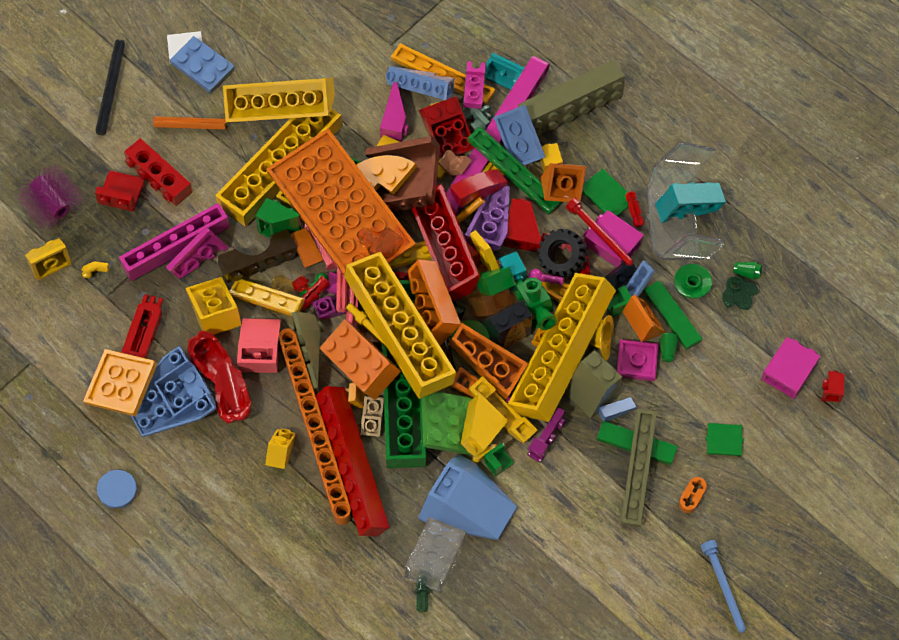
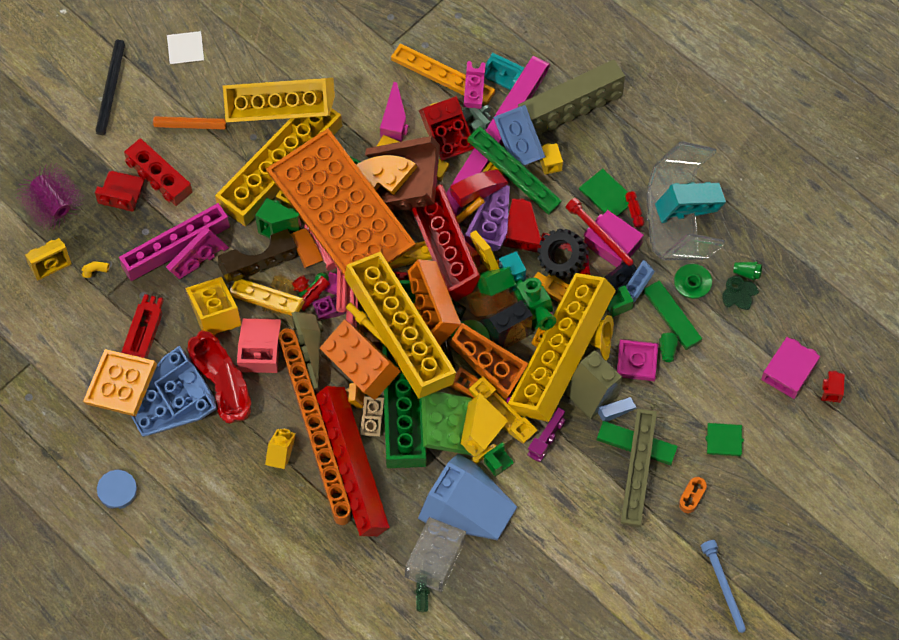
medium blue plate [170,36,235,94] -> none
clear orange brick [358,227,403,259] -> none
medium blue slope [385,66,455,100] -> none
nougat bracket [438,150,471,176] -> none
dark pink bar [529,269,564,285] -> none
orange slope [541,163,586,202] -> none
orange slope [622,295,666,342] -> none

